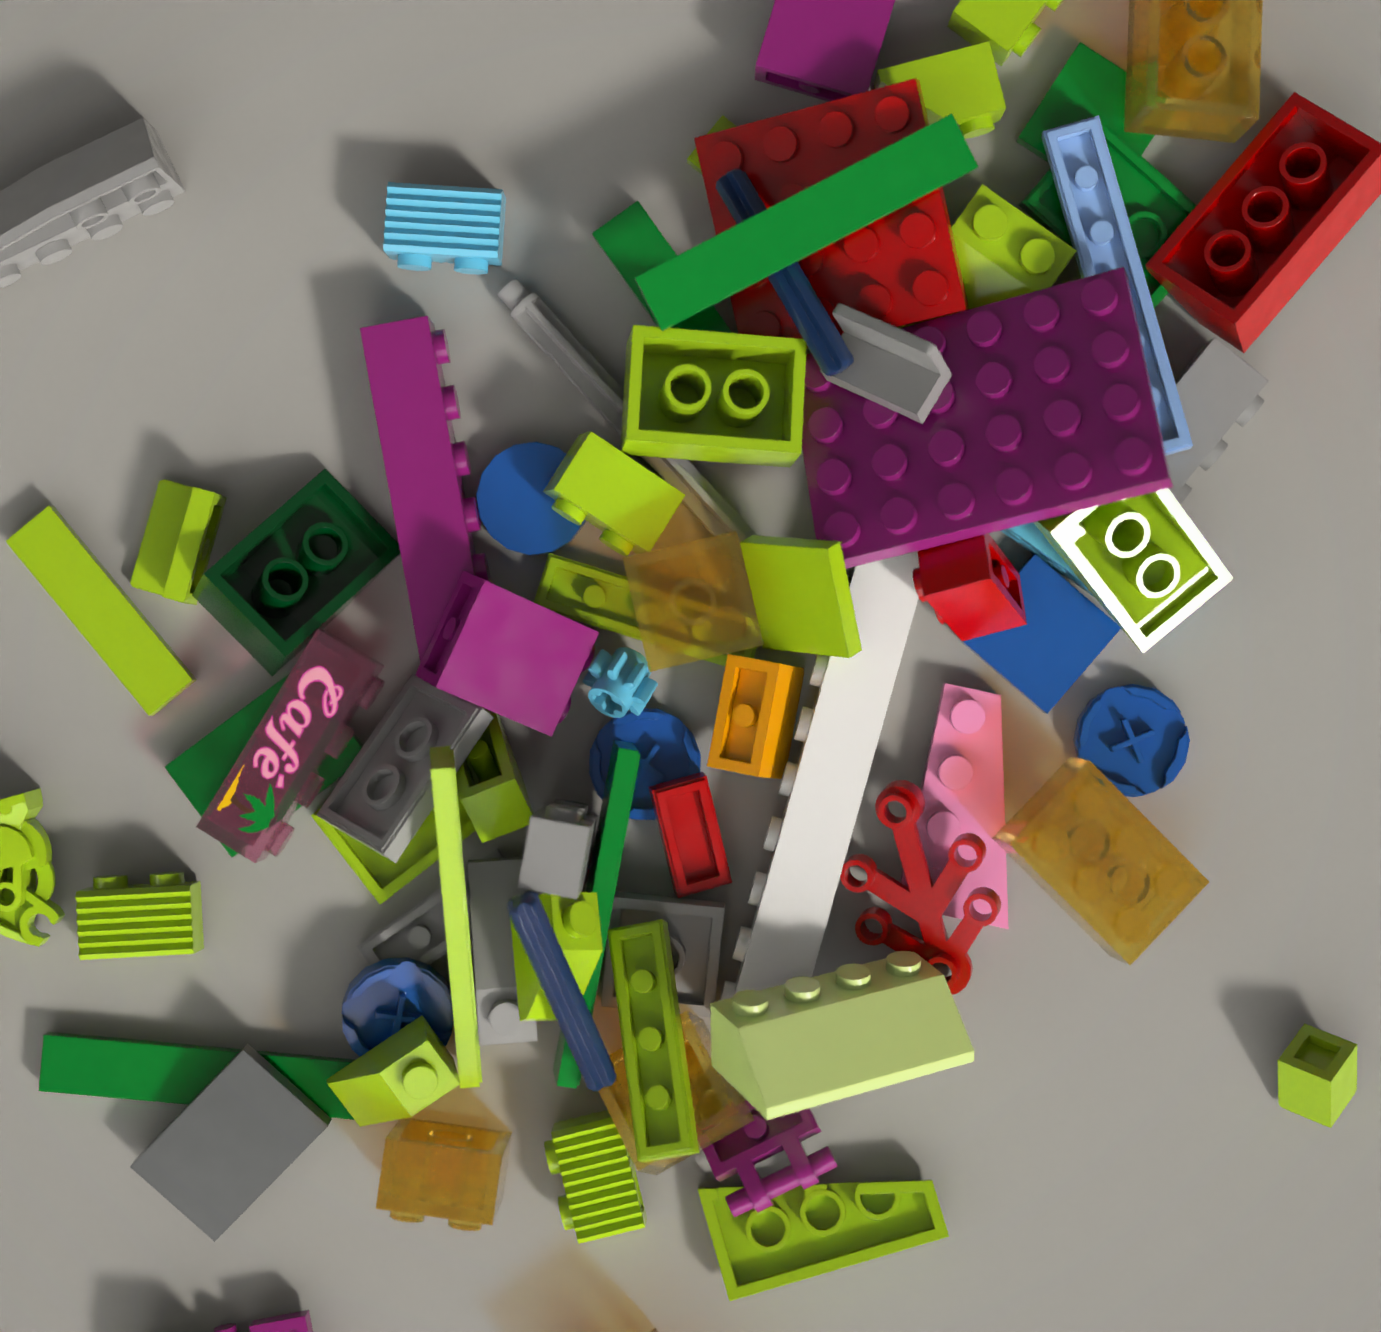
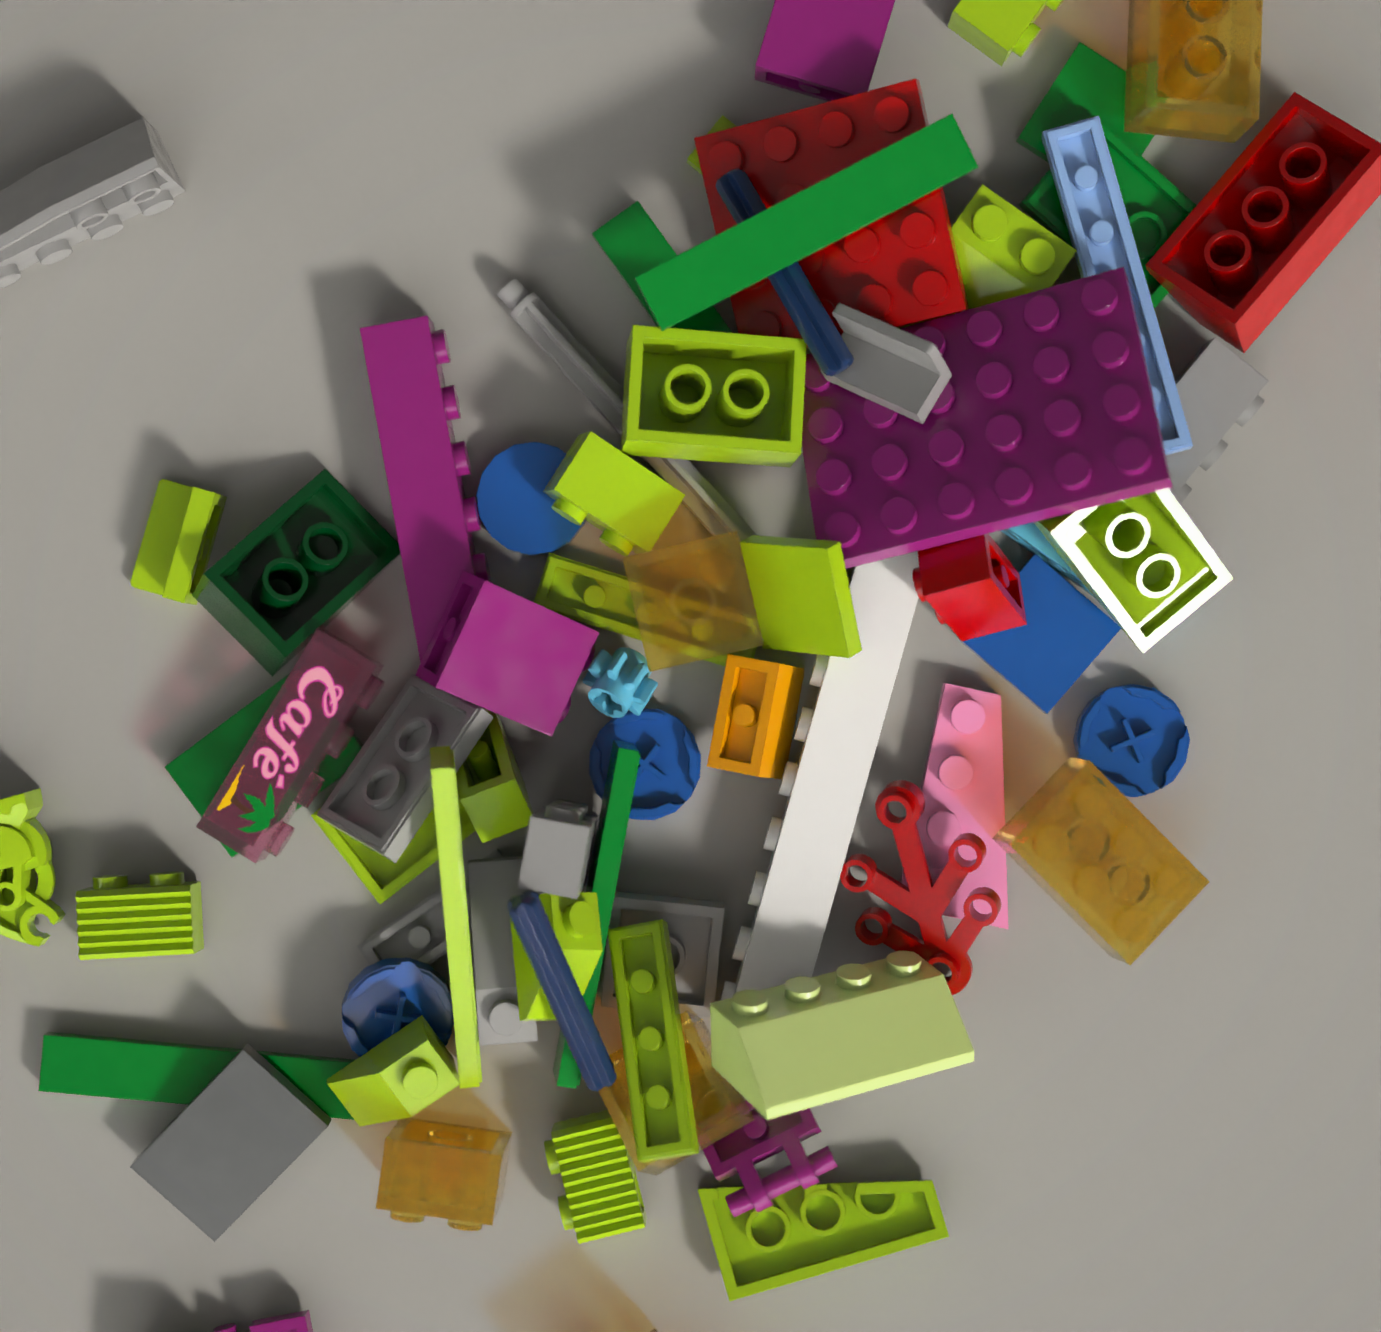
lime tile [5,505,197,716] -> none
medium azure brick [383,182,506,275] -> none
red tile [648,772,732,898] -> none
lime slope [874,41,1006,139] -> none
lime panel [1278,1023,1357,1128] -> none

